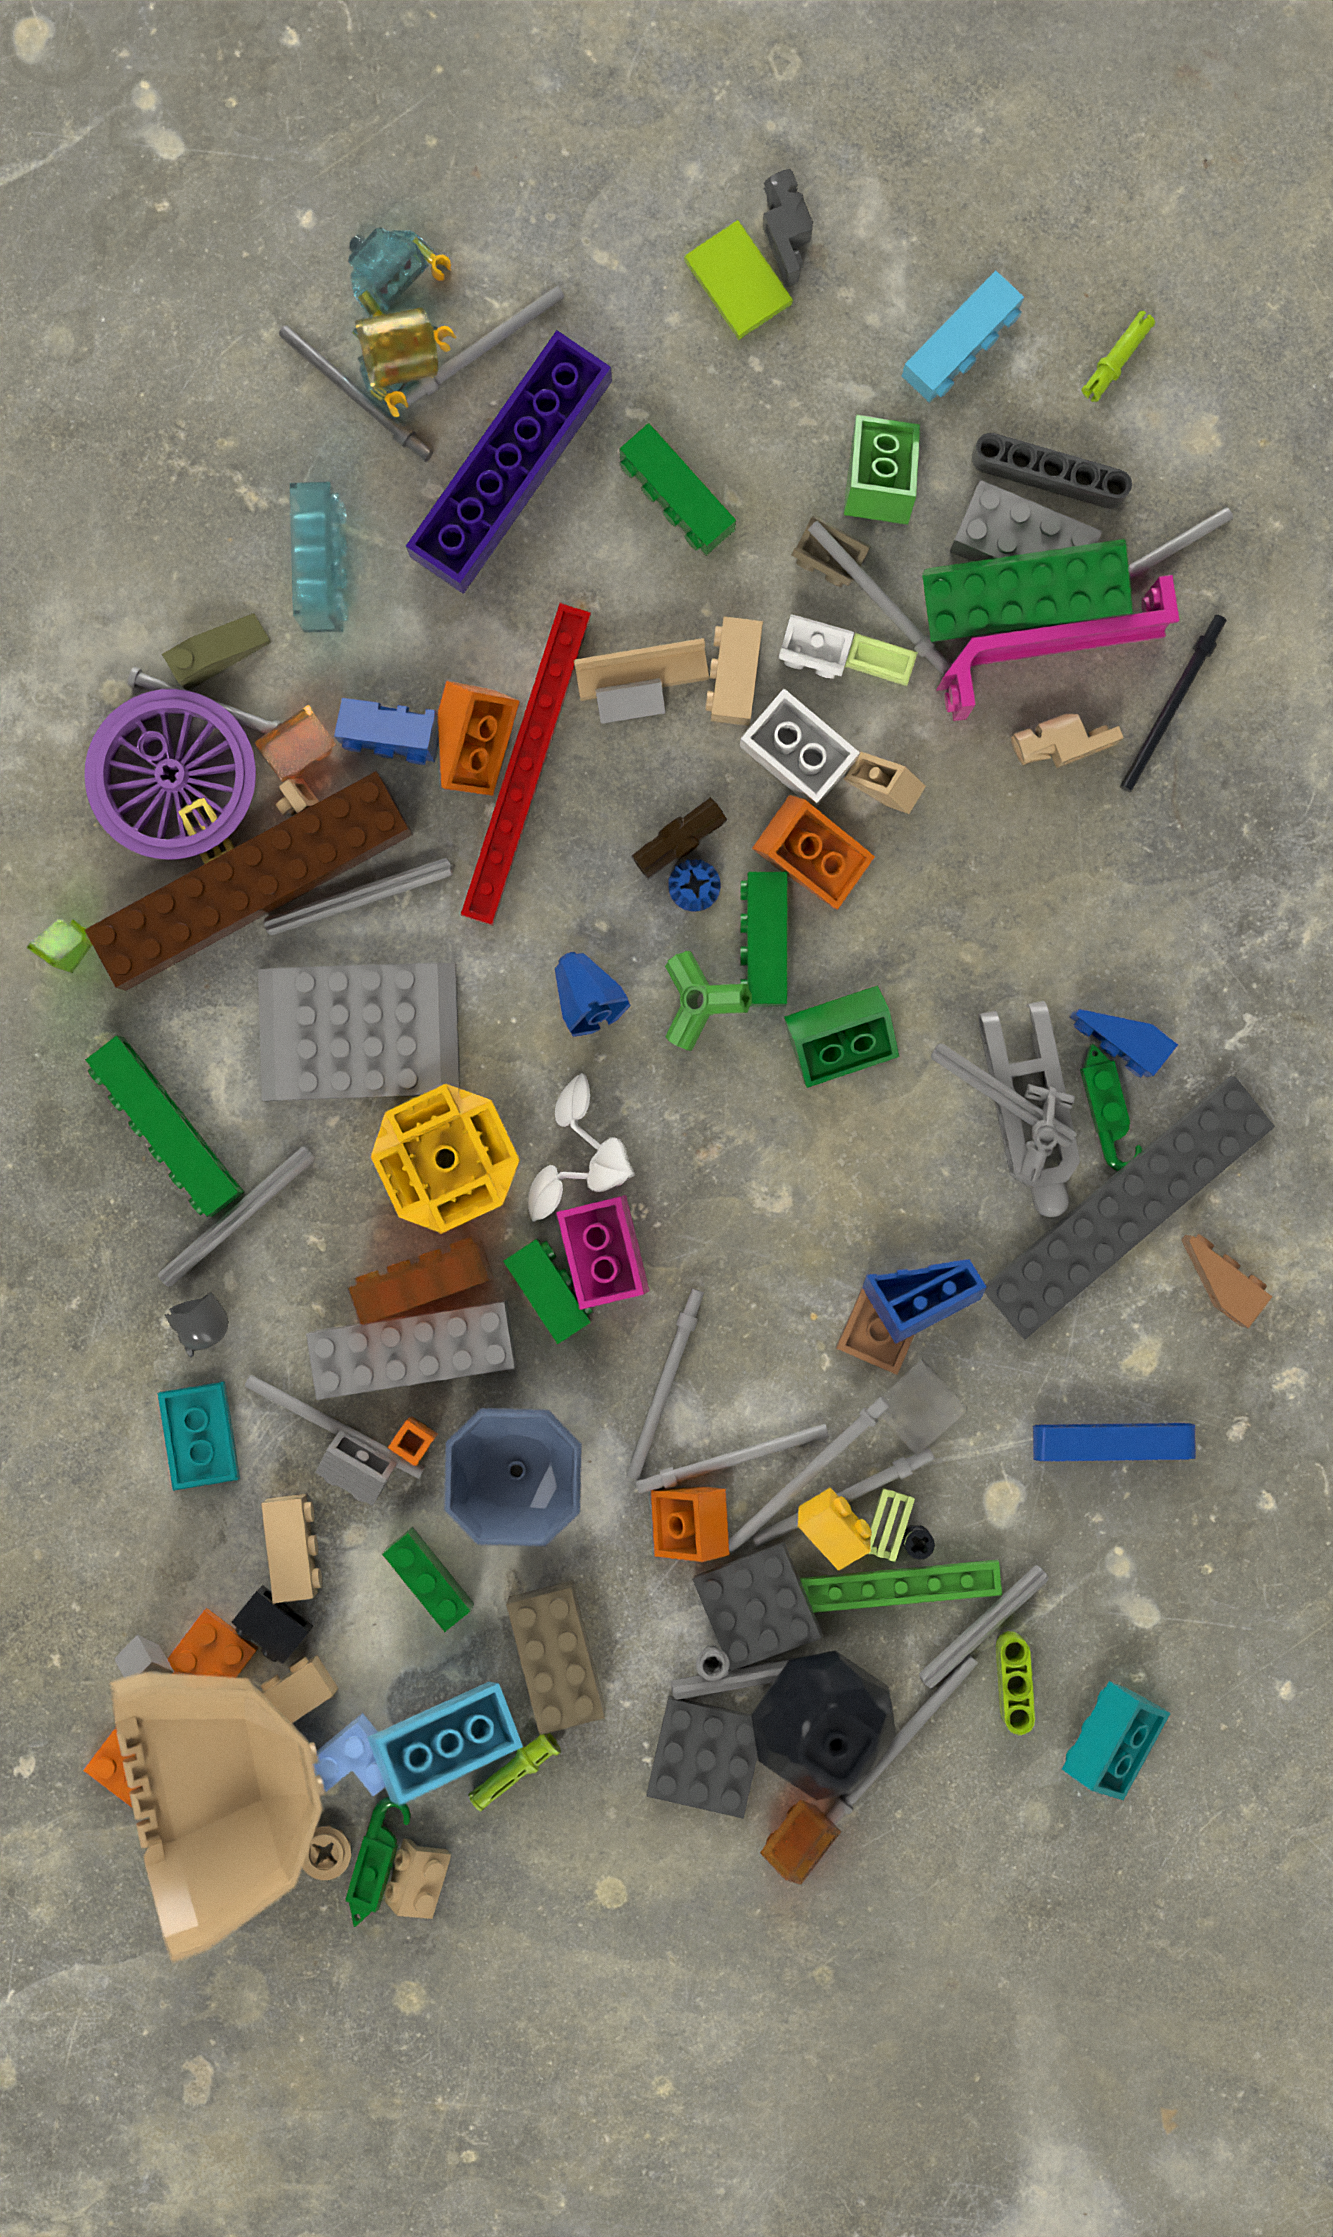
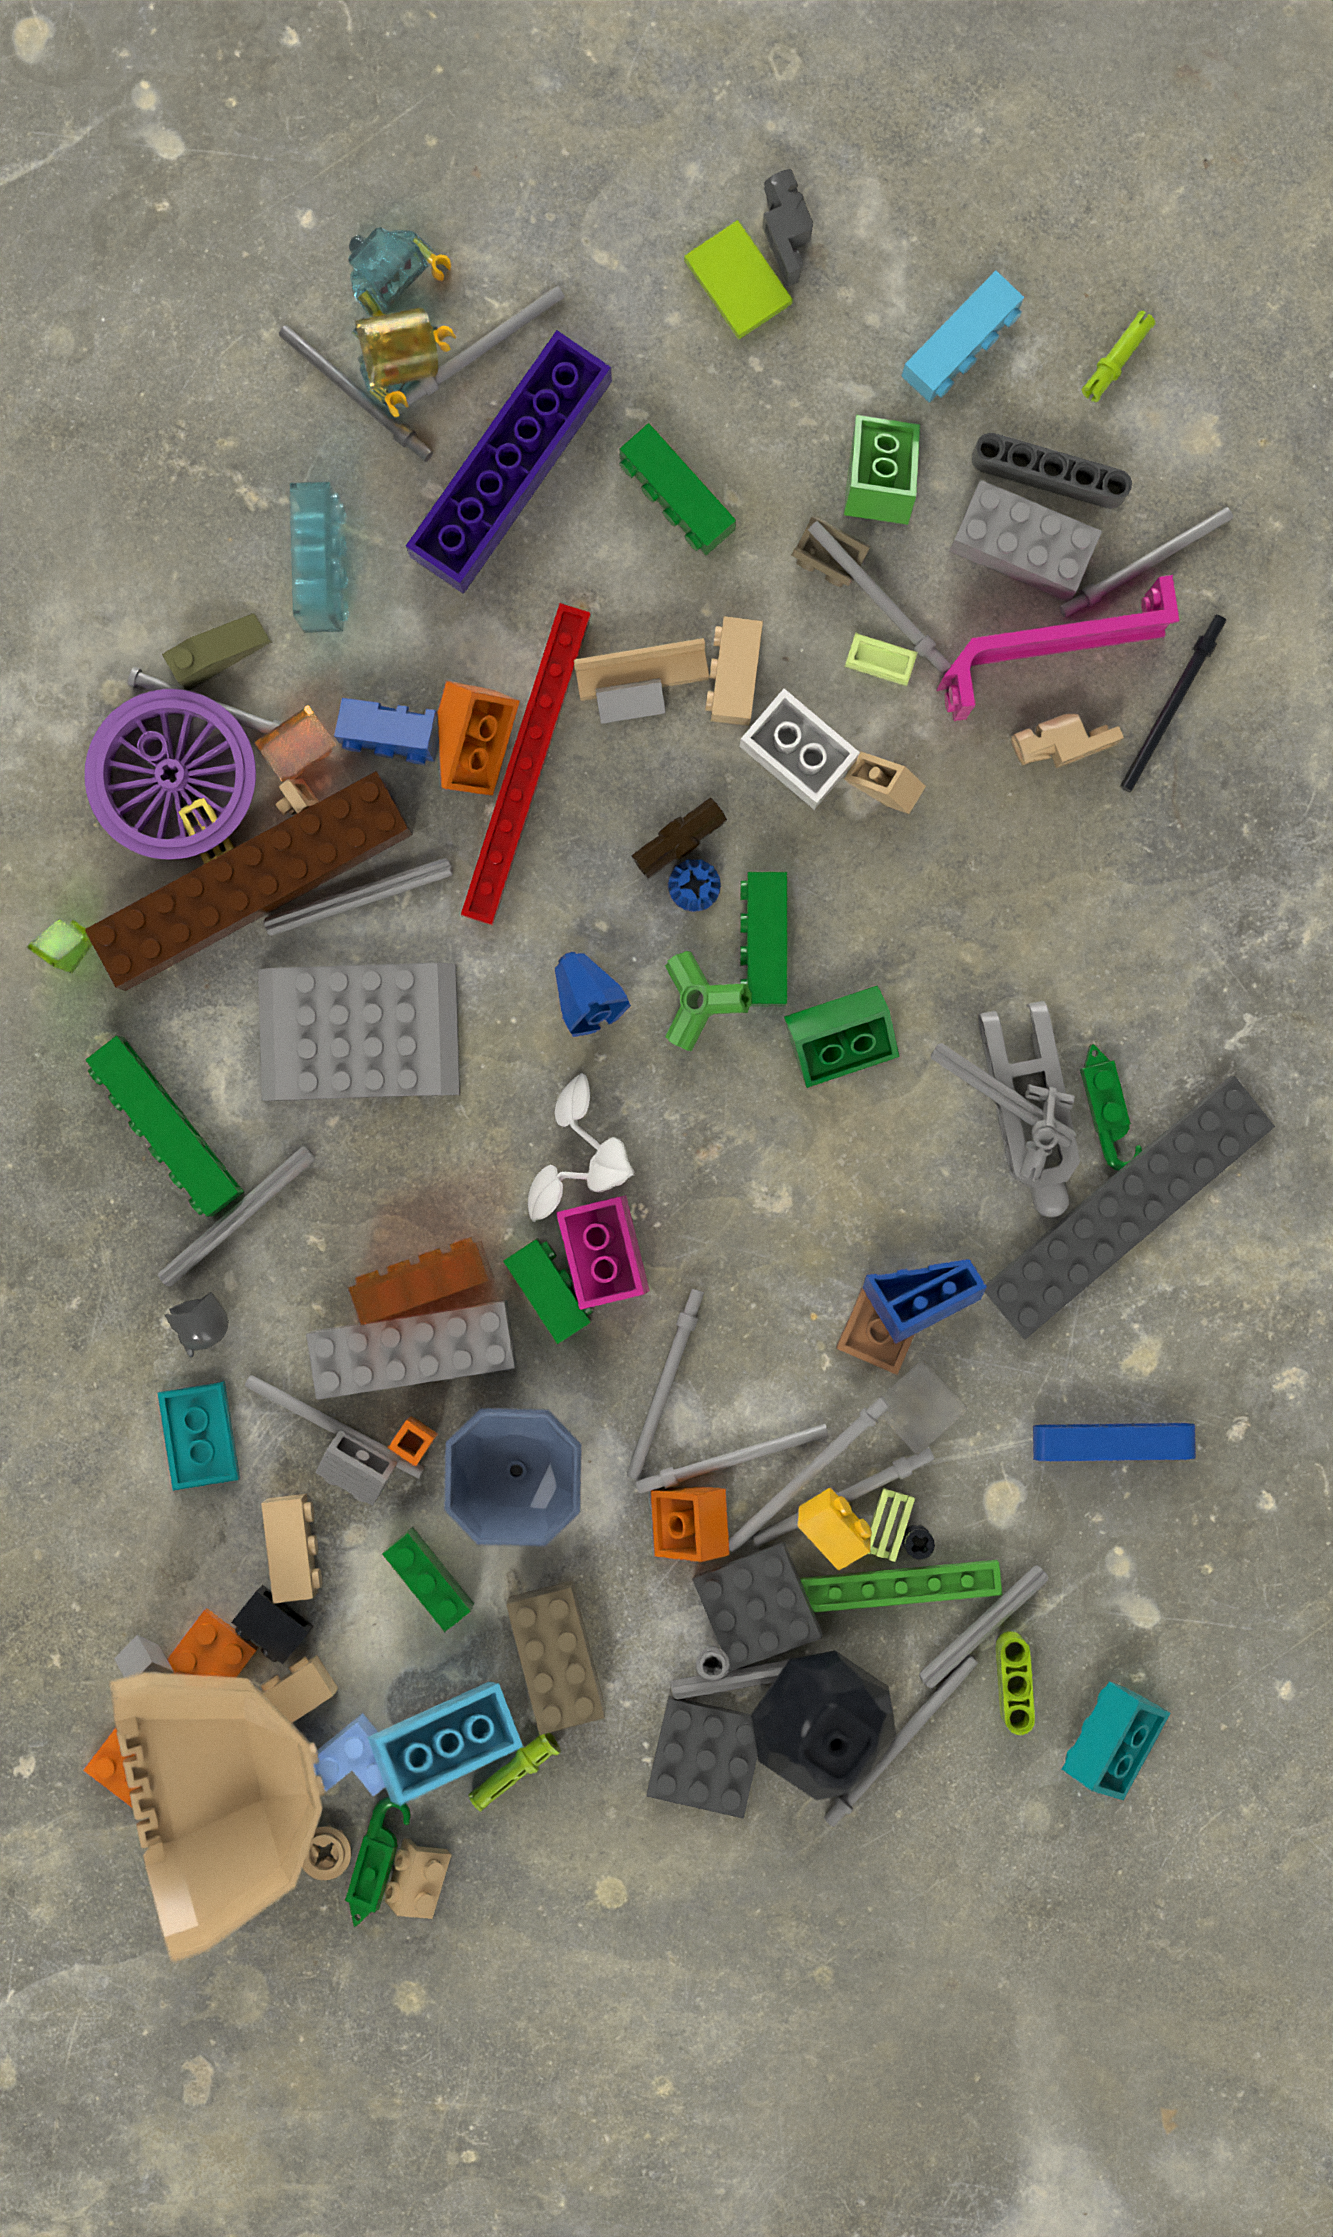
yellow piece [371,1084,520,1233] -> none
orange slope [752,795,875,910] -> none
clear orange brick [760,1799,842,1885] -> none
white bracket [778,614,854,678] -> none
green brick [922,539,1133,642] -> none
blue slope [1069,1009,1178,1078] -> none
medium nougat slope [1181,1234,1272,1328] -> none

